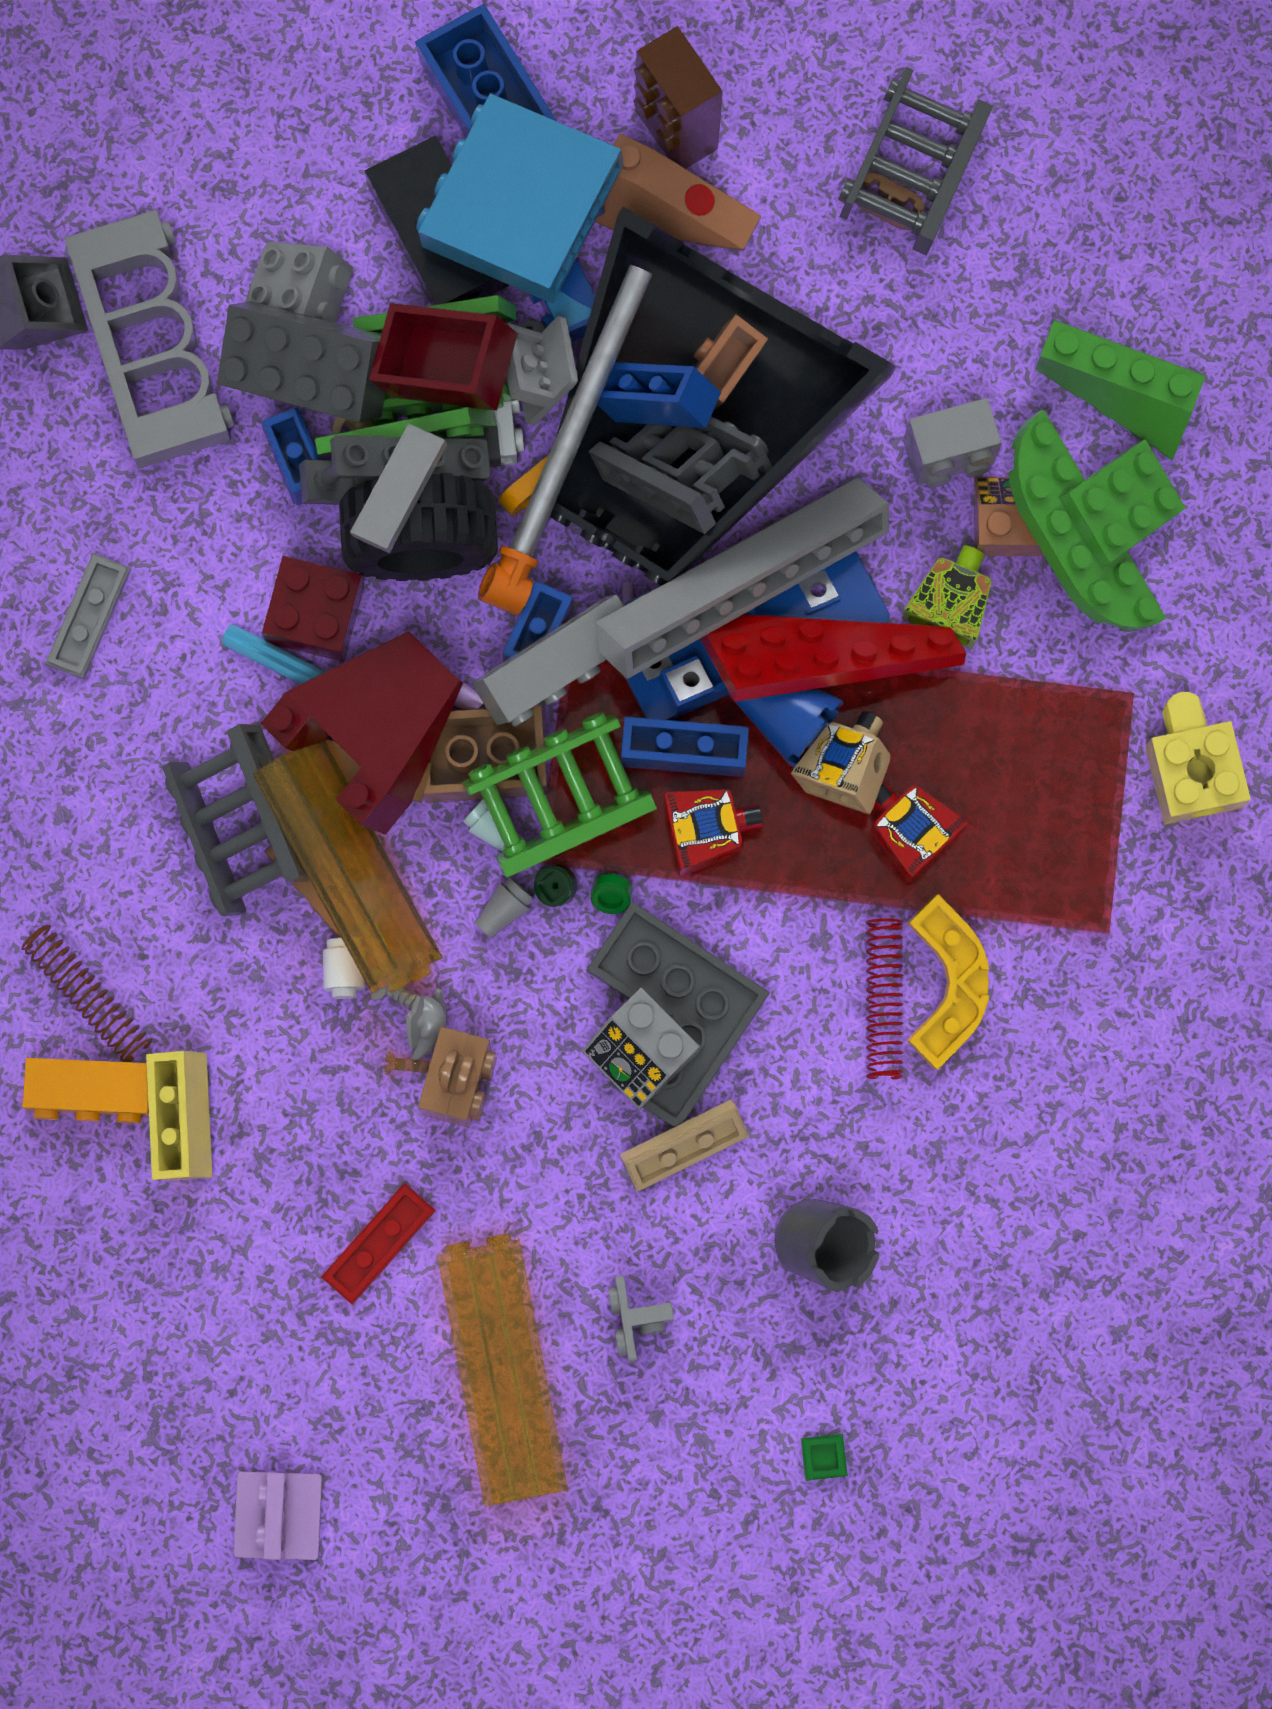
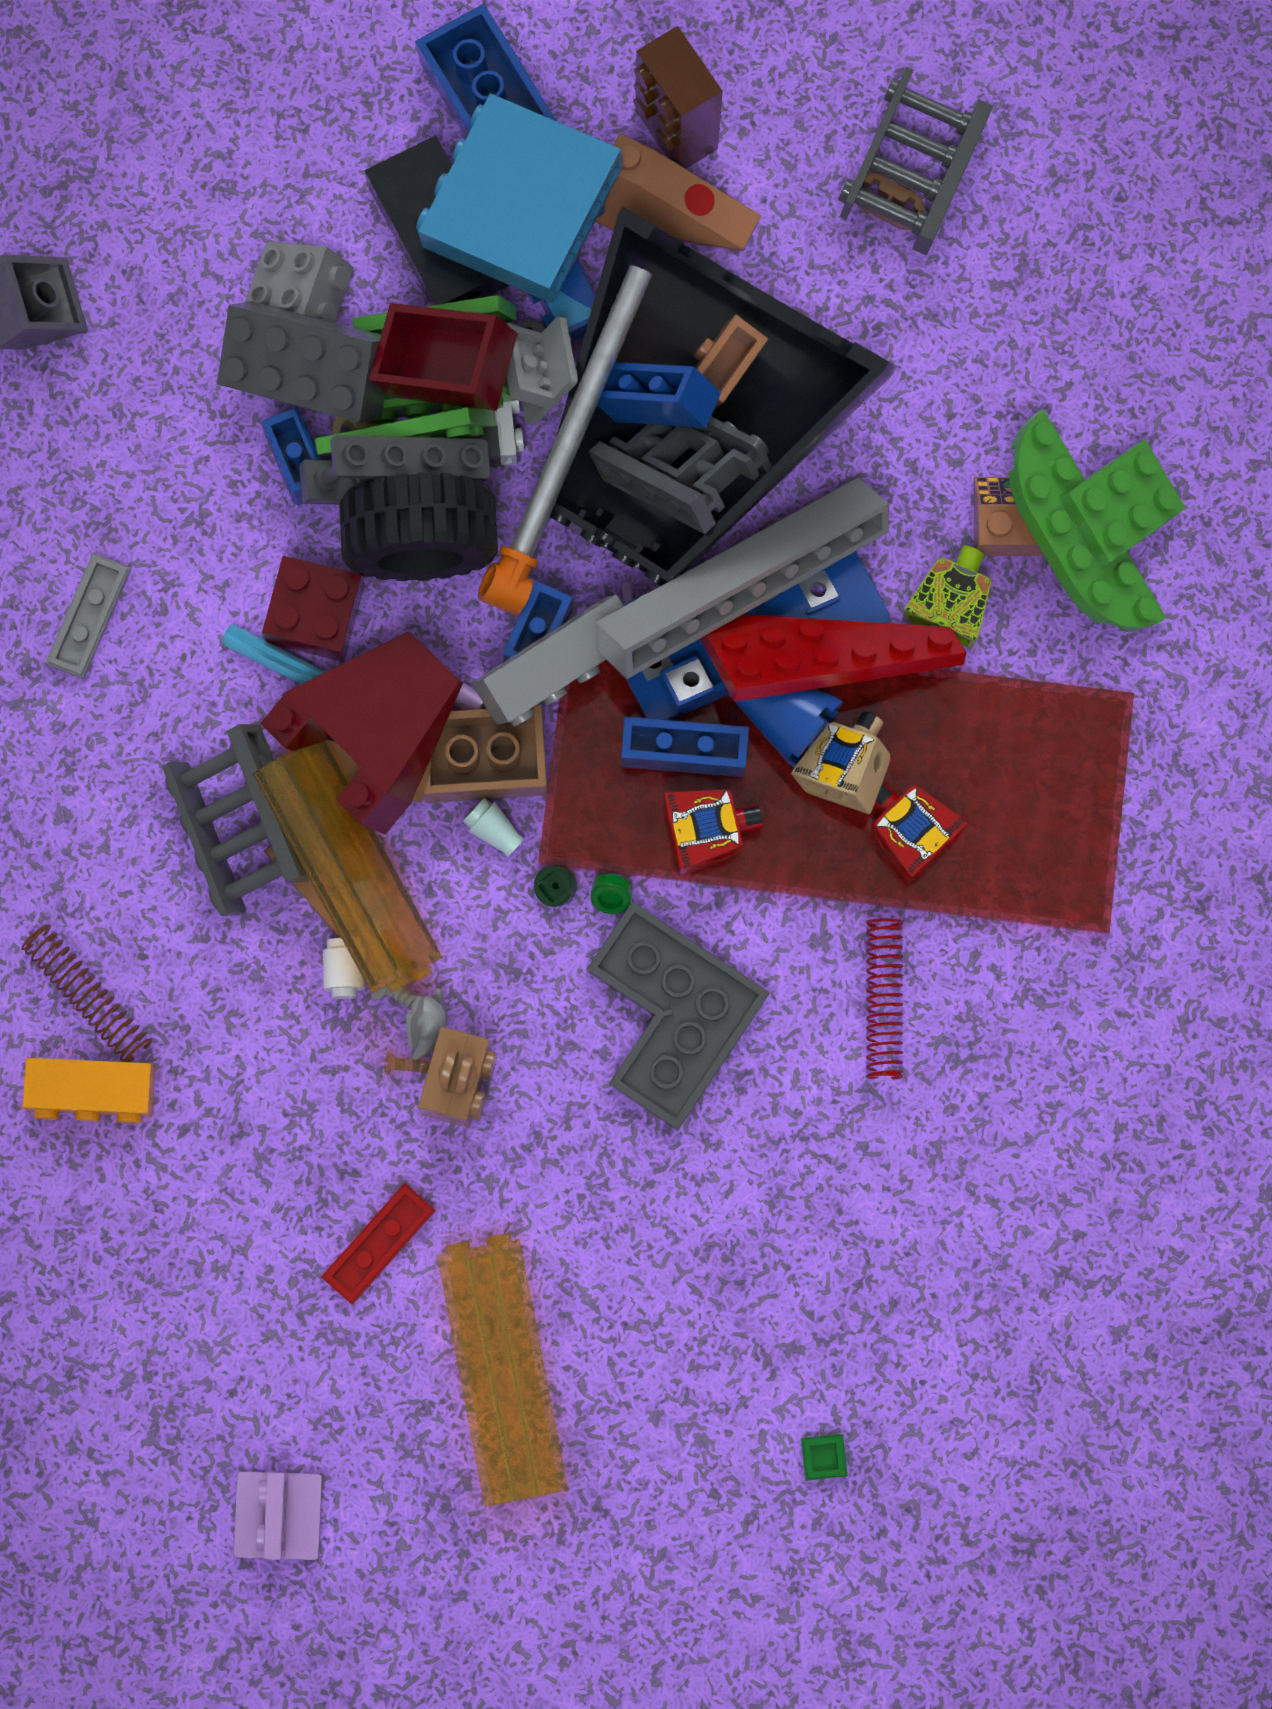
light grey fence [64,209,235,469] -> none
light yellow brick [146,1051,213,1181] -> none
light grey tile [350,423,447,553] -> none
bright green fence [462,712,657,878] -> none
light grey cone [474,877,534,939] -> none
light orange beam [498,455,549,517] -> none
light grey slope [581,987,700,1111] -> none
light grey bracket [608,1276,674,1364] -> none
tan tile [620,1099,749,1192] -> none
dark grey cylinder [774,1199,879,1292] -> none
light grey brick [903,398,1002,488] -> none
yellow plate [906,894,989,1070] -> none
bright green wedge [1036,320,1206,460] -> none
light yellow brick [1145,692,1251,825] -> none

